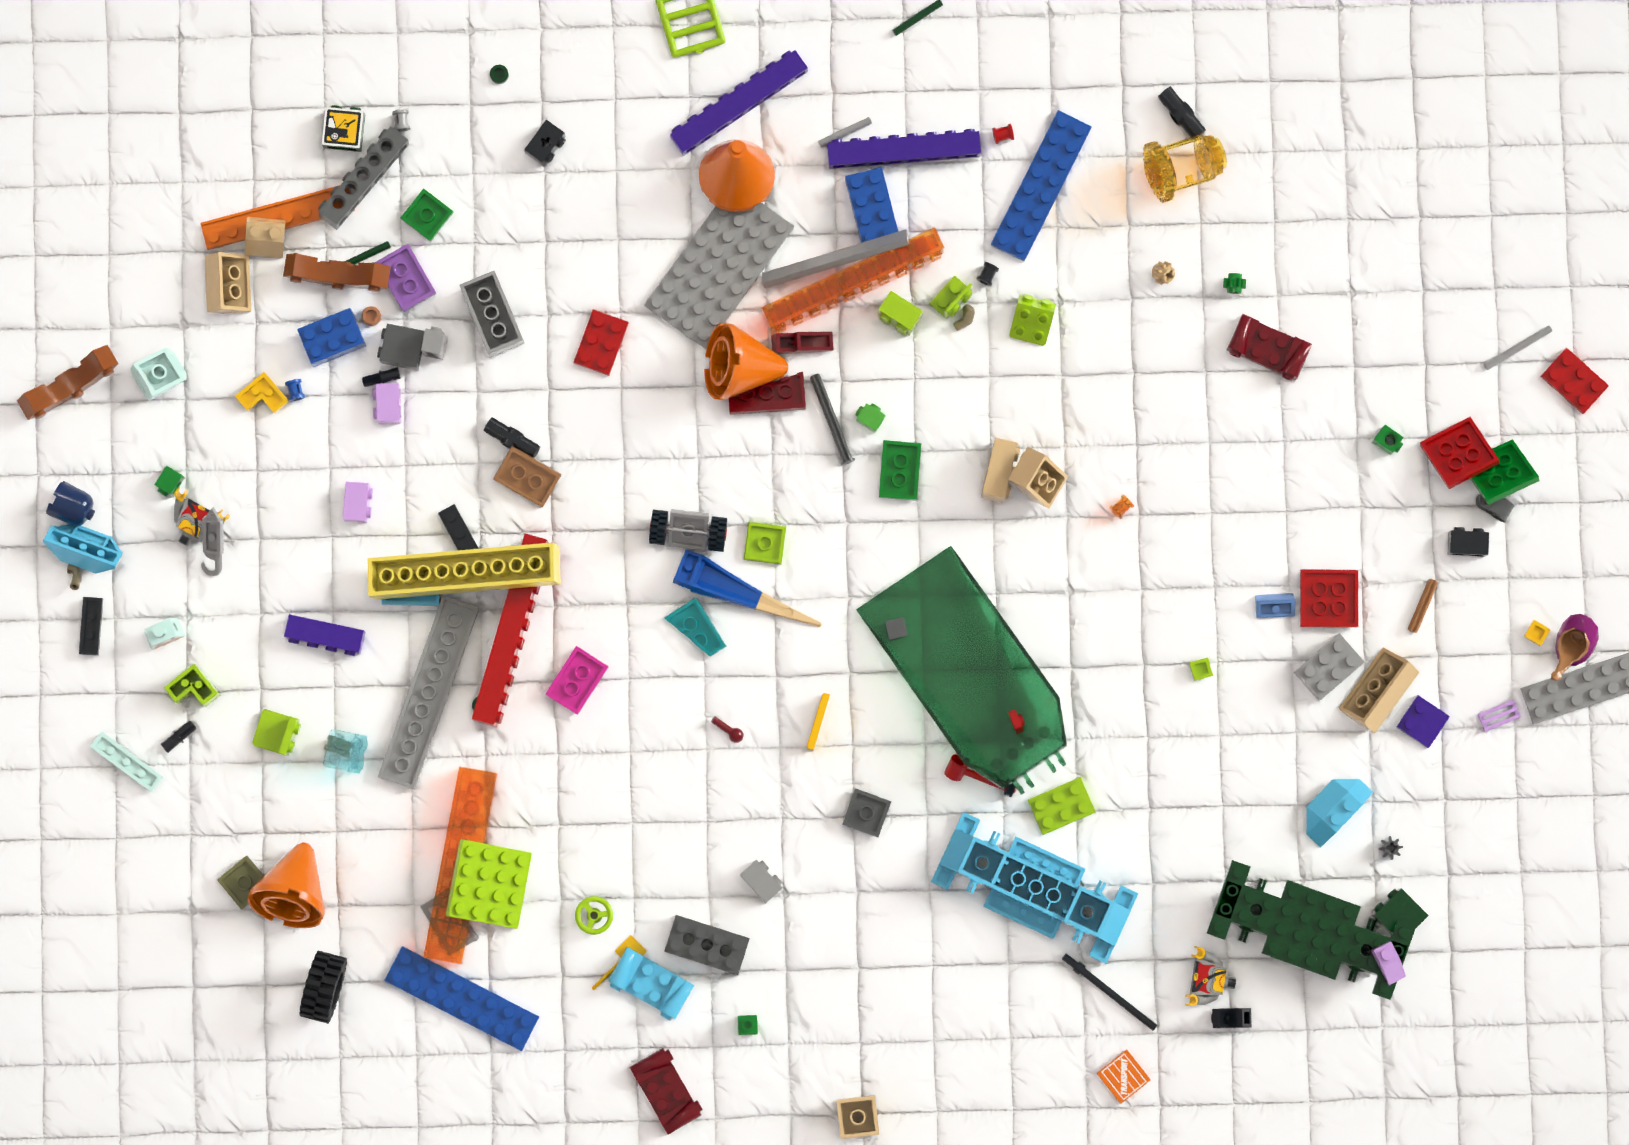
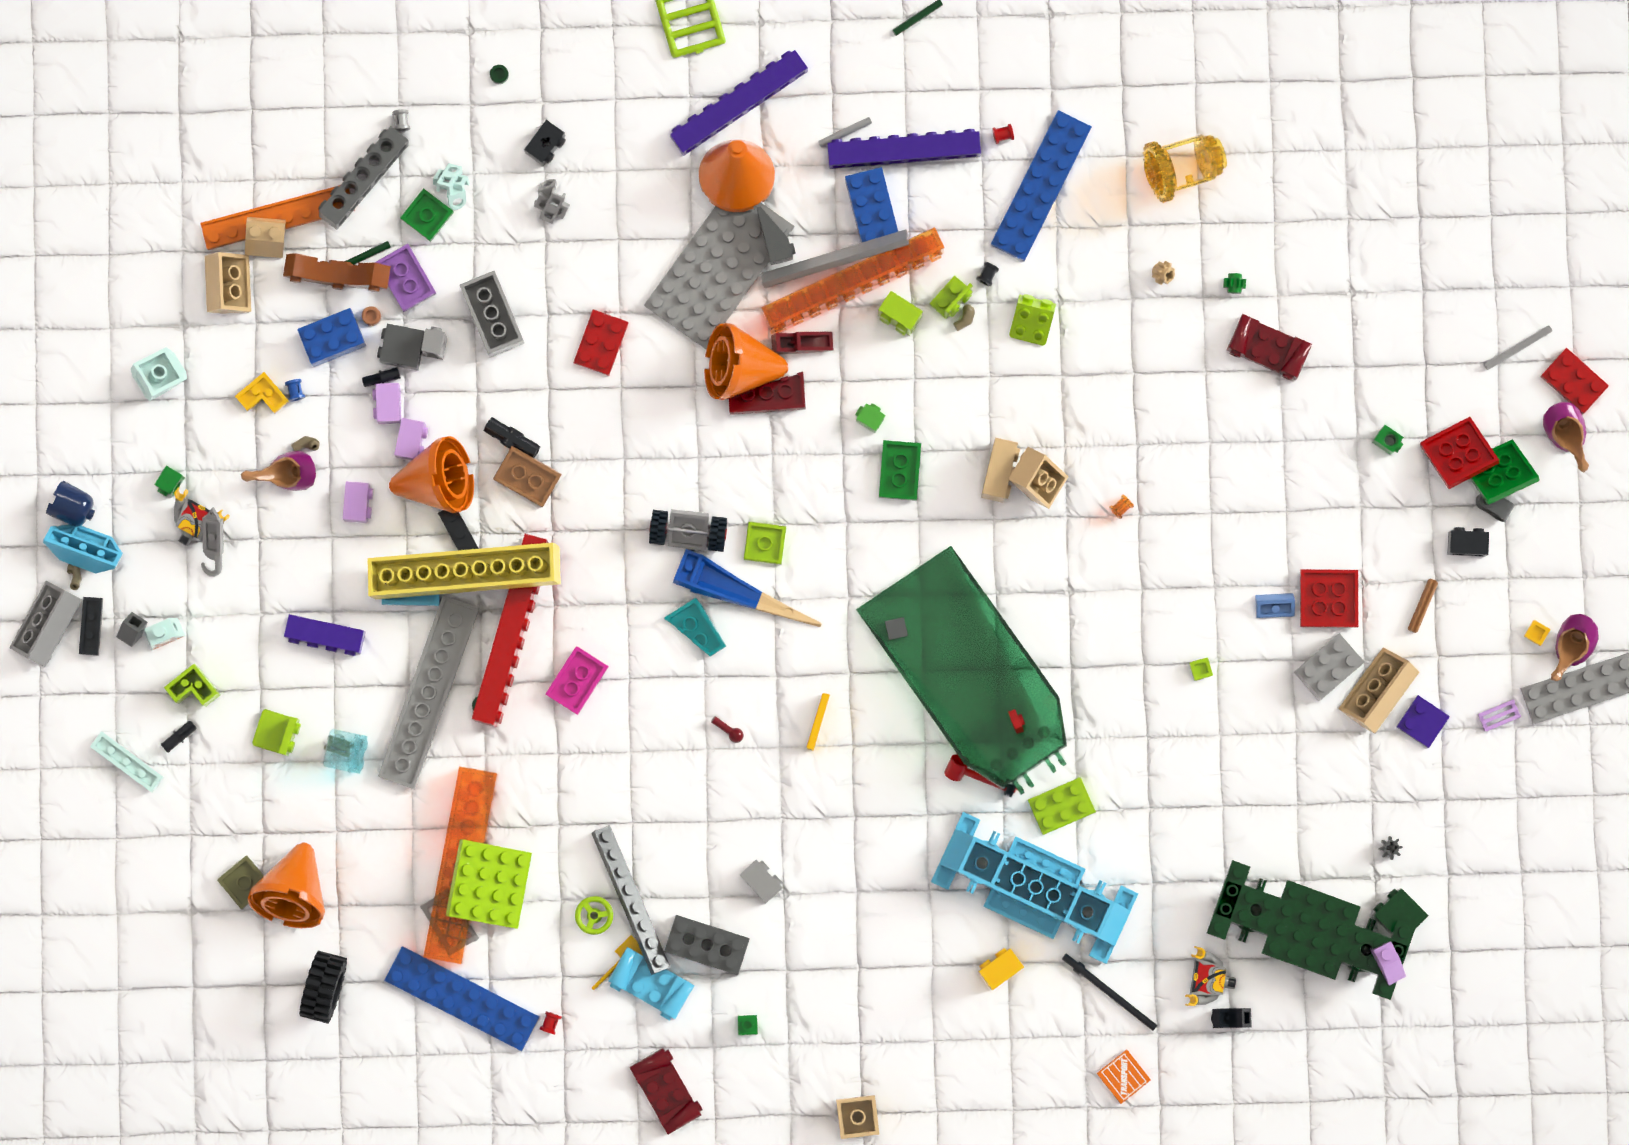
dark orange brick [17,344,119,420] -> none
piece [322,105,366,152] -> none
dark grey axle [810,373,855,465] -> none
dark grey plate [842,788,891,838] -> none
black piece [1158,86,1206,141] -> none
medium azure wedge [1306,779,1373,848] -> none
none -> light grey slope [9,581,82,667]
none -> dark grey brick [116,612,148,647]
none -> hat [240,451,316,491]
none -> dark tan arm [291,436,320,451]
none -> orange cone [389,436,474,513]
none -> lavender brick [394,418,428,460]
none -> light aqua piece [433,163,470,210]
none -> light grey piece [534,179,571,224]
none -> red bush [539,1011,562,1035]
none -> plate [591,825,670,975]
none -> dark grey slope [757,206,796,265]
none -> yellow brick [977,948,1024,990]
none -> hat [1543,402,1589,473]

